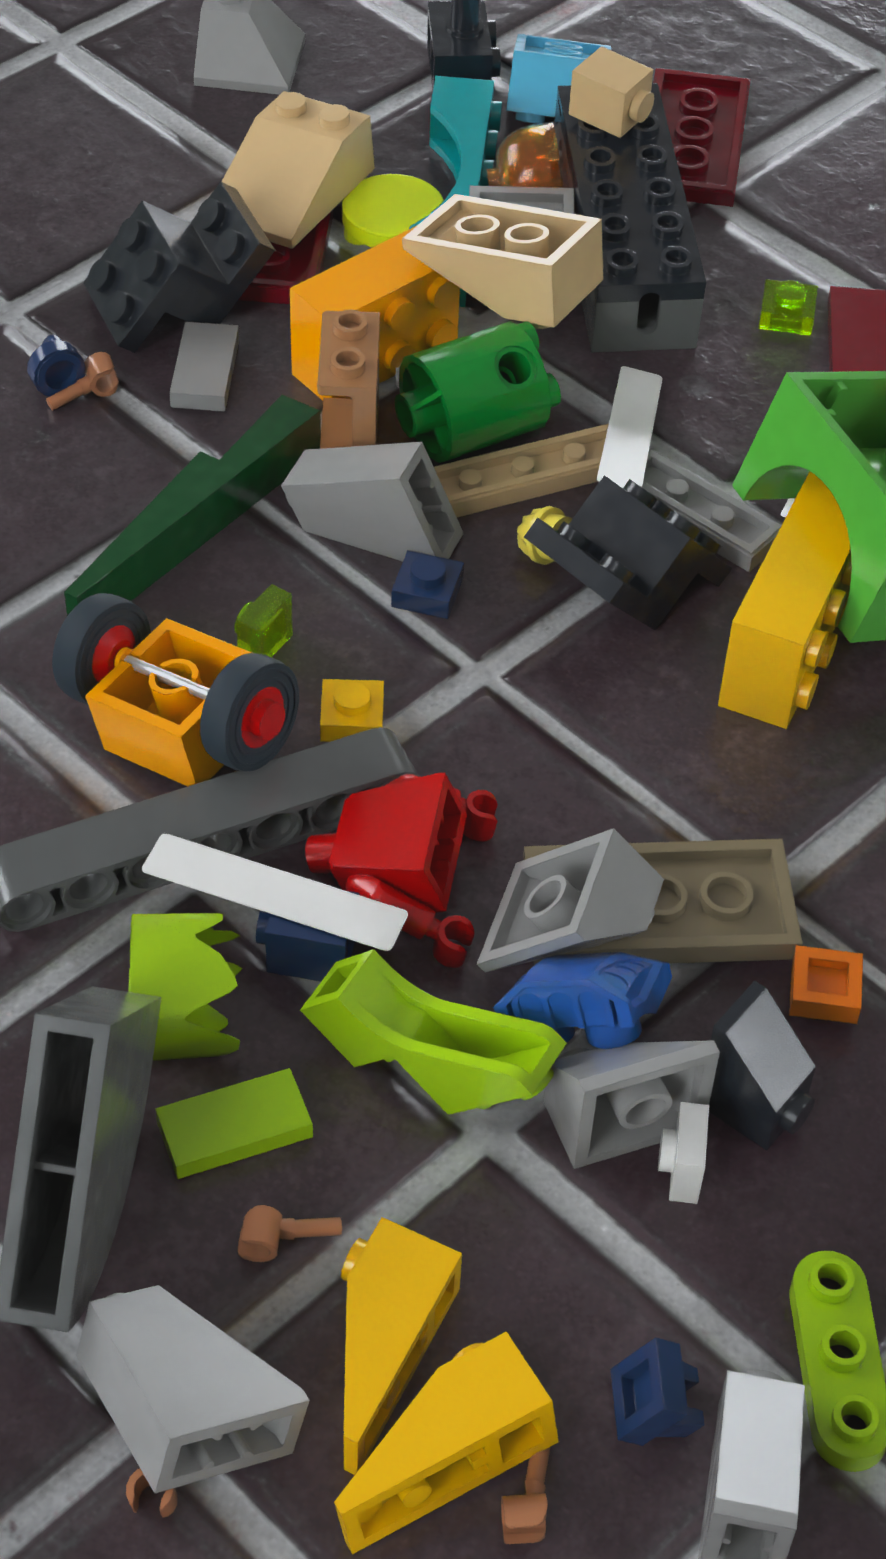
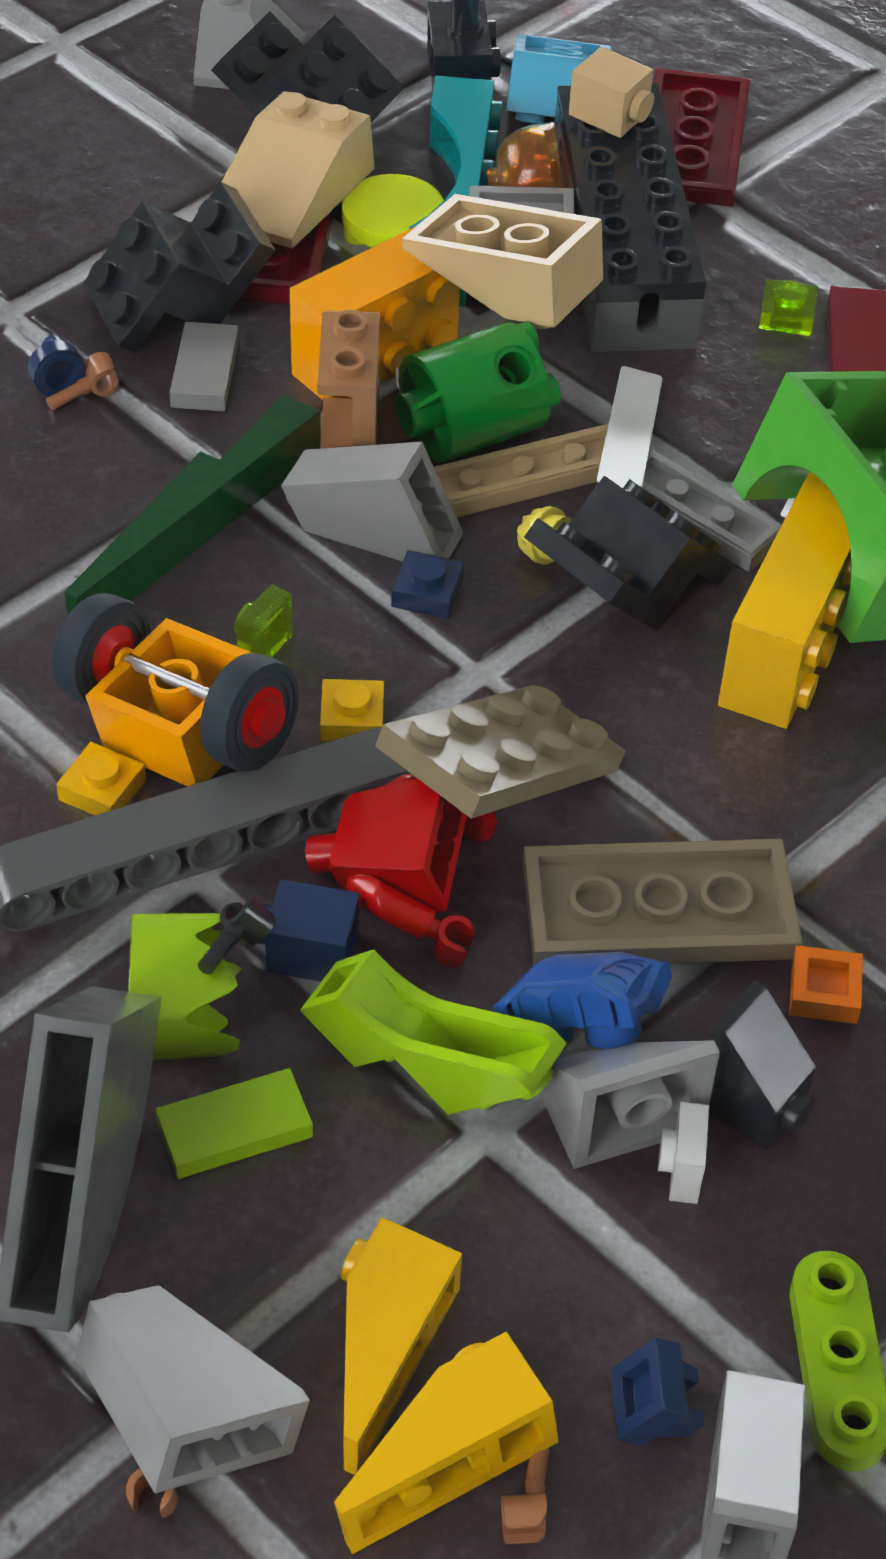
white sticker [142,834,408,951] -> none
nougat hand [238,1205,342,1262] -> none
light grey slope [477,828,664,972] -> none
none -> yellow plate [56,742,146,816]
none -> black hand [198,898,275,975]
none -> black bracket [211,11,404,123]
none -> dark tan plate [375,685,626,819]

